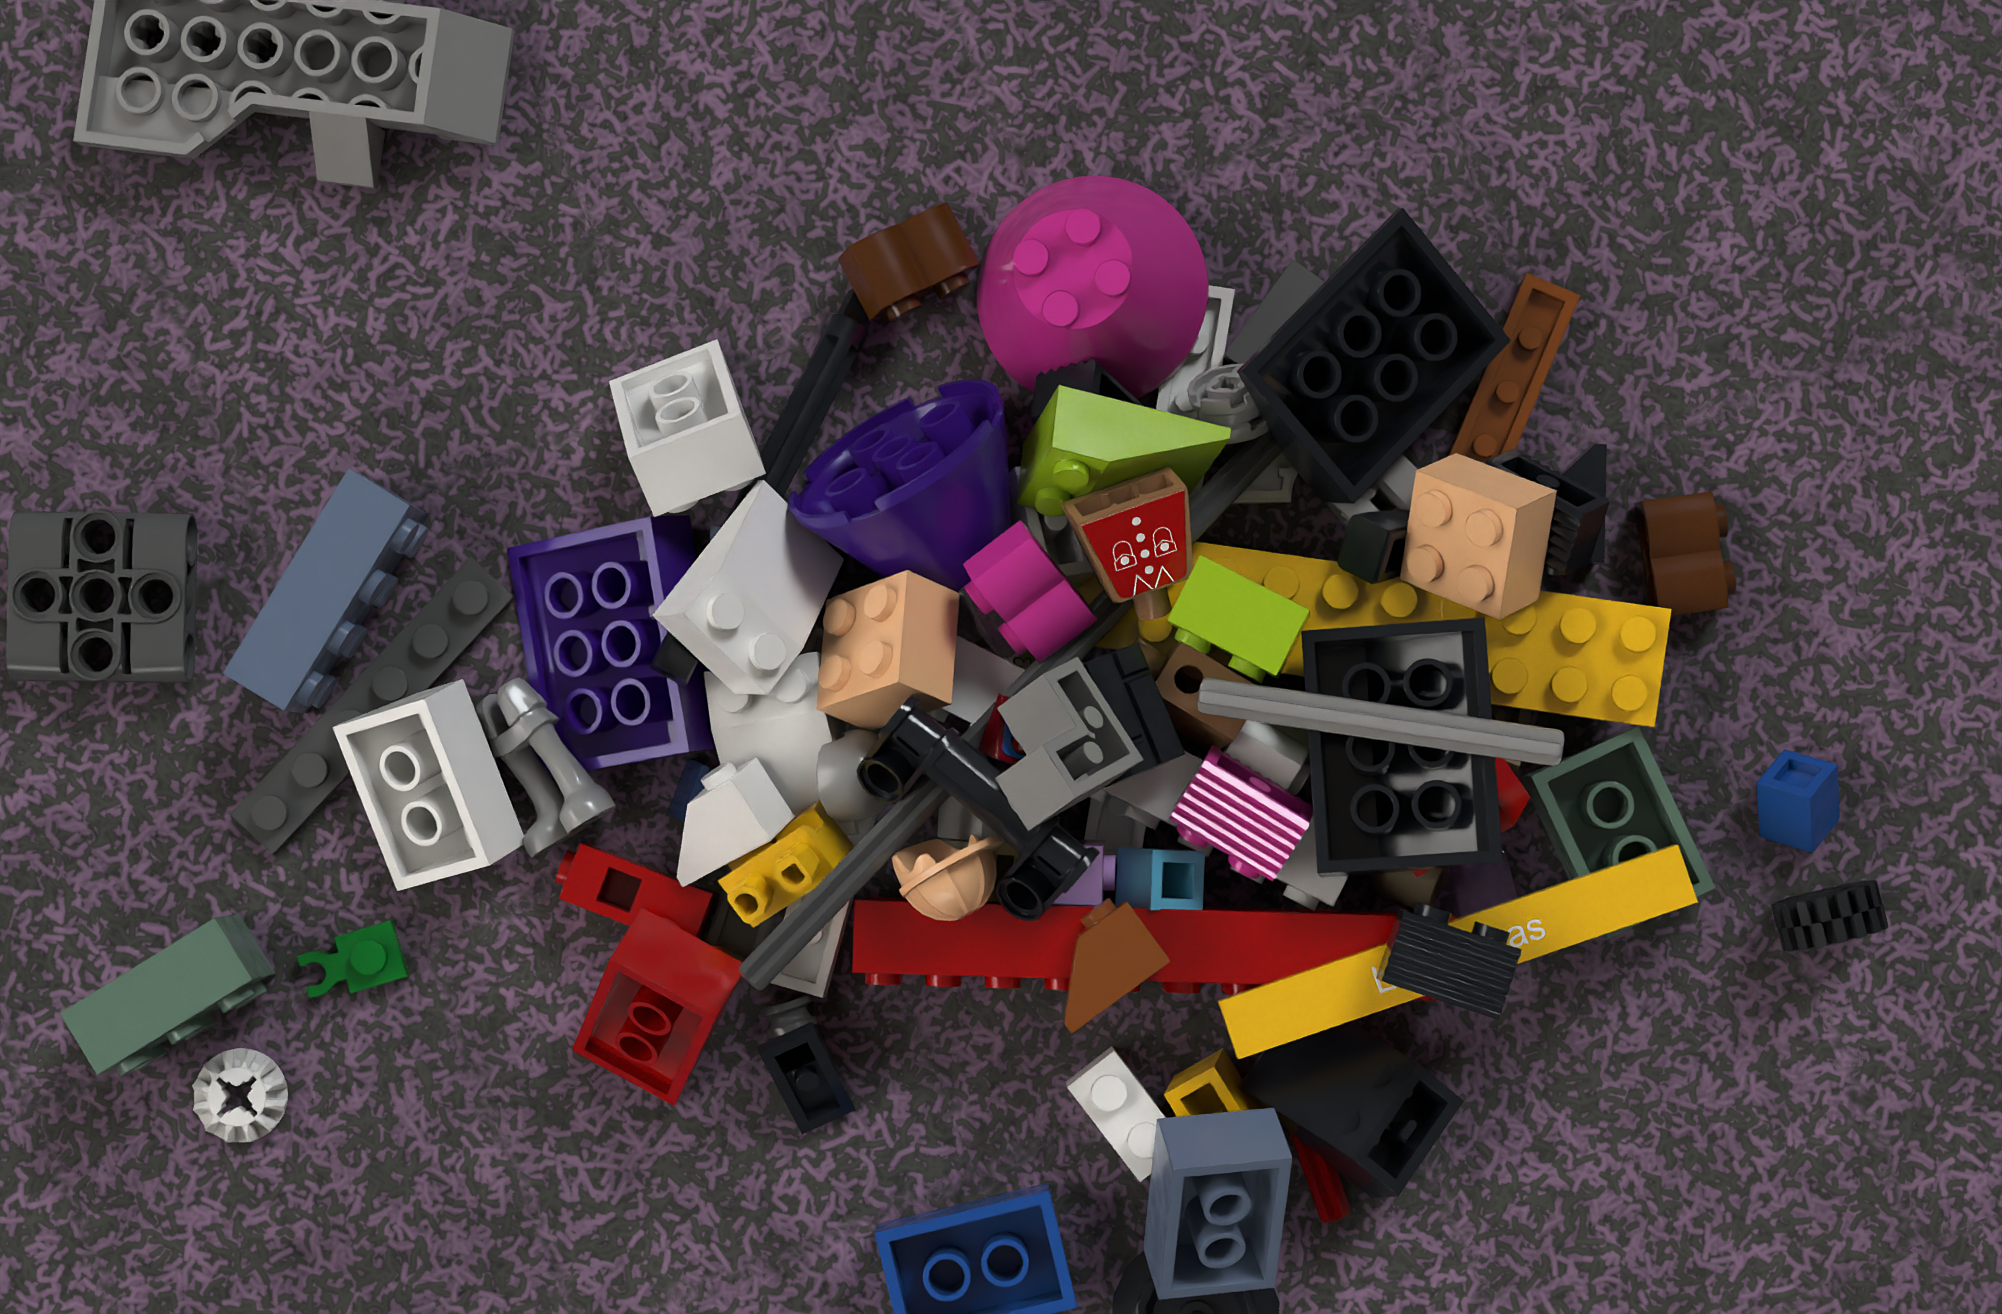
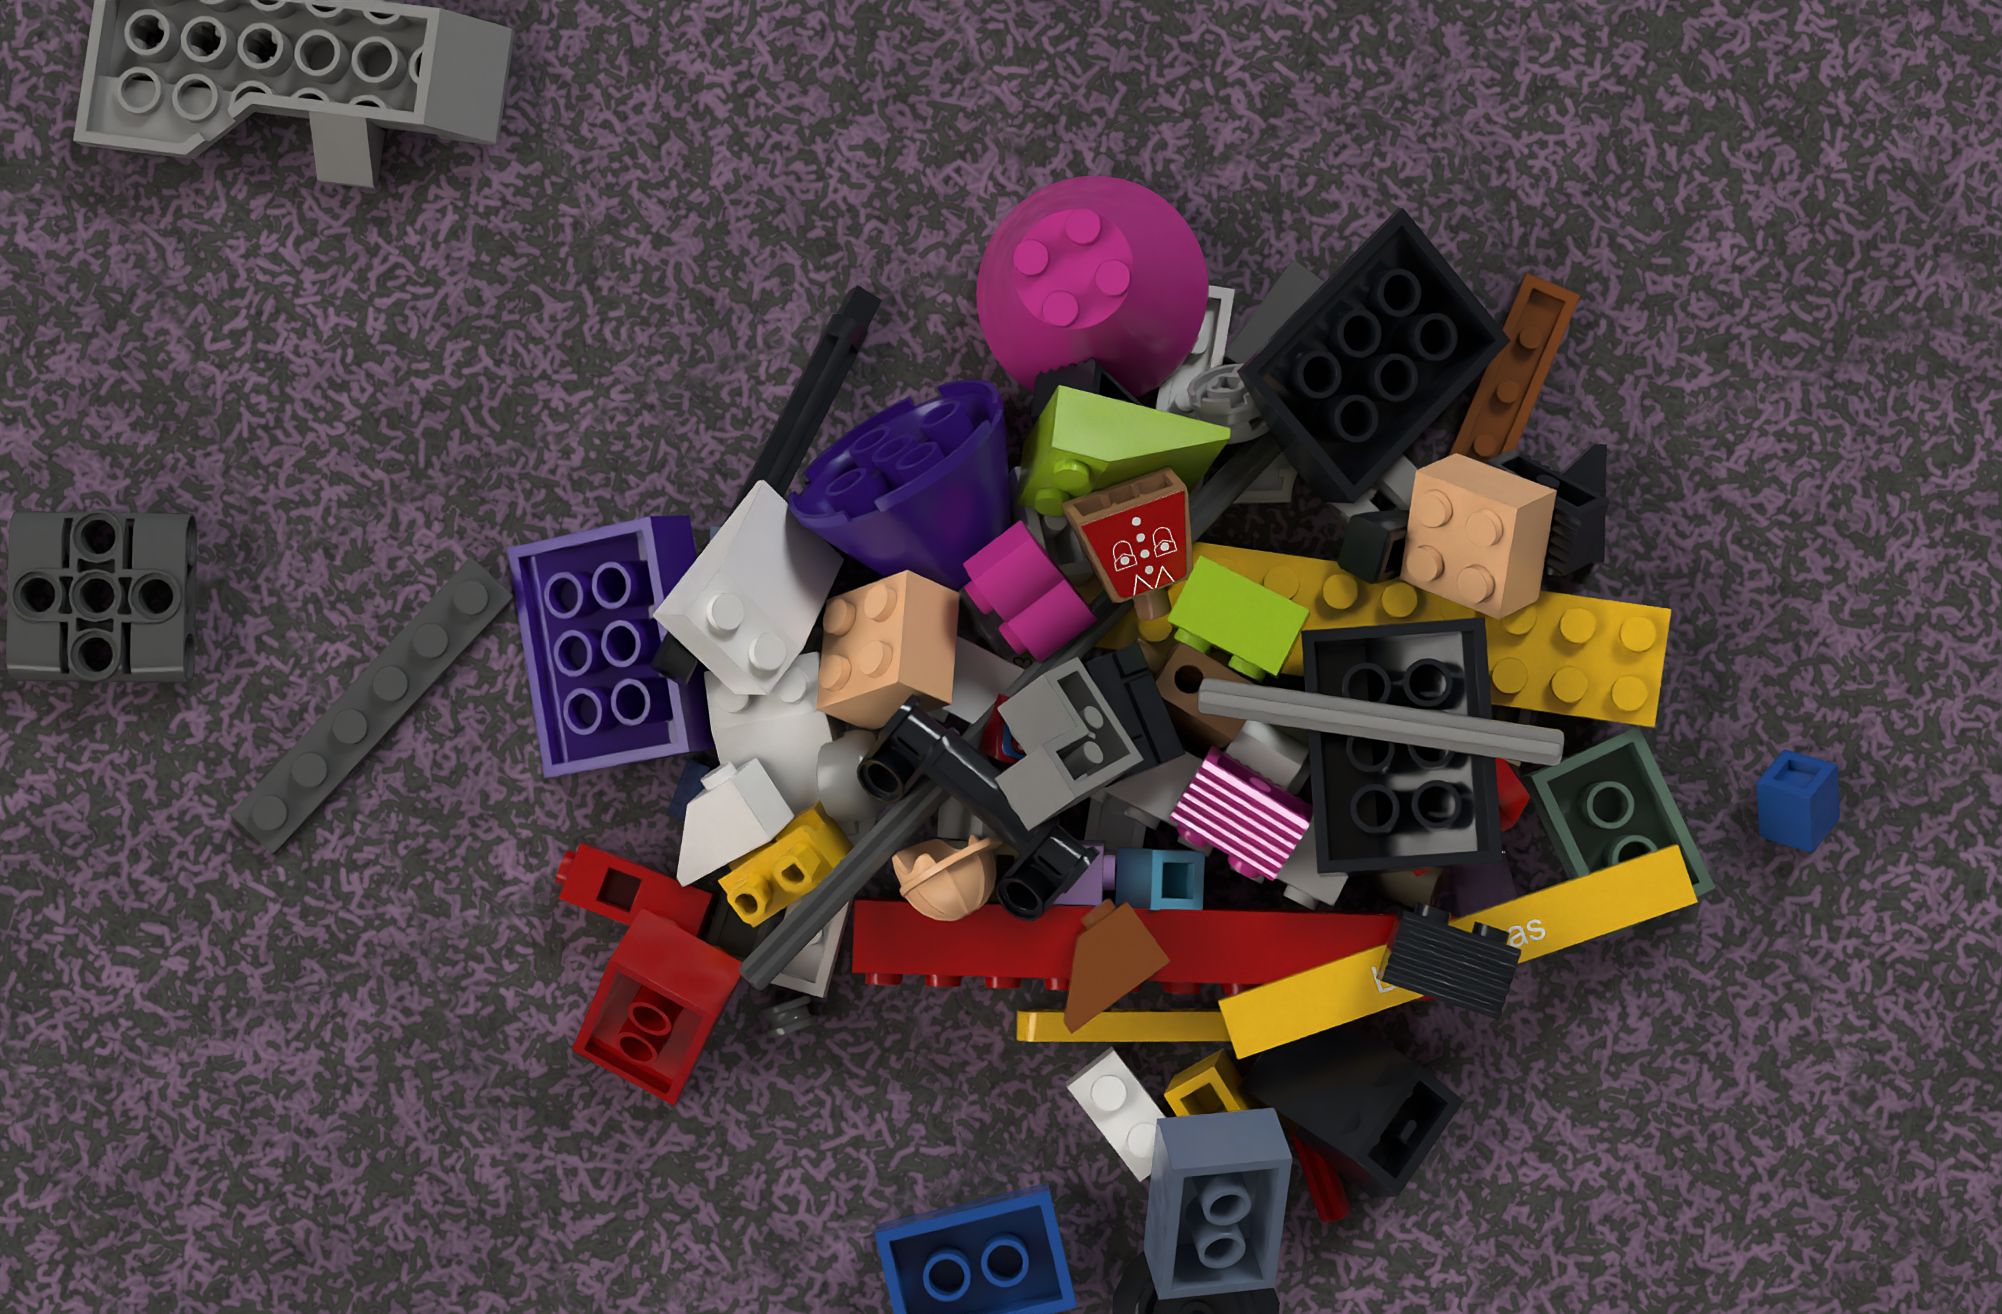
sand green brick [60,914,276,1077] -> none
white gear [192,1048,288,1142] -> none
sand blue brick [222,468,429,713] -> none
green plate [297,920,410,999] -> none
white slope [333,679,524,891] -> none
light grey piece [476,678,617,858] -> none
white slope [609,339,766,517] -> none
black slope [757,1022,856,1134] -> none
reddish brown brick [838,202,980,322] -> none
reddish brown brick [1635,491,1736,616] -> none
black tyre [1771,880,1889,952] -> none
none -> yellow beam [1017,1008,1231,1042]

